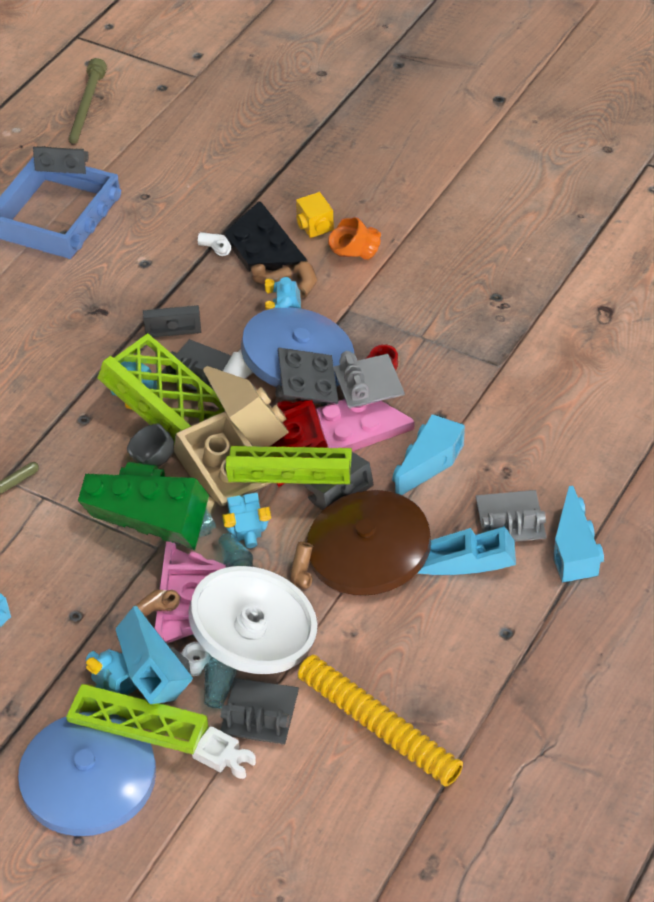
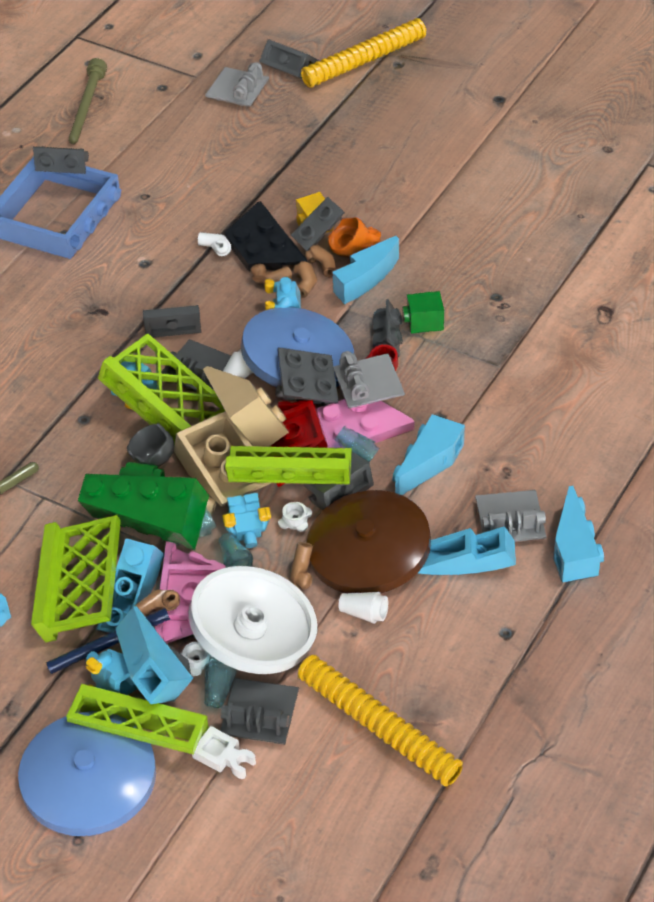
none -> lime fence [31,515,121,643]
none -> dark blue bar [46,608,170,674]
none -> medium azure slope [97,538,164,633]
none -> light grey hinge [205,62,269,107]
none -> dark grey panel [259,39,319,79]
none -> white plate [278,502,312,532]
none -> dark grey hinge [291,197,345,251]
none -> yellow piece [301,18,426,88]
none -> medium nougat arm [305,245,336,277]
none -> medium azure slope [332,236,399,305]
none -> clear light blue cone [334,426,380,462]
none -> white cone [339,592,388,624]
none -> dark grey hinge [373,299,403,357]
none -> green brick [402,291,444,334]

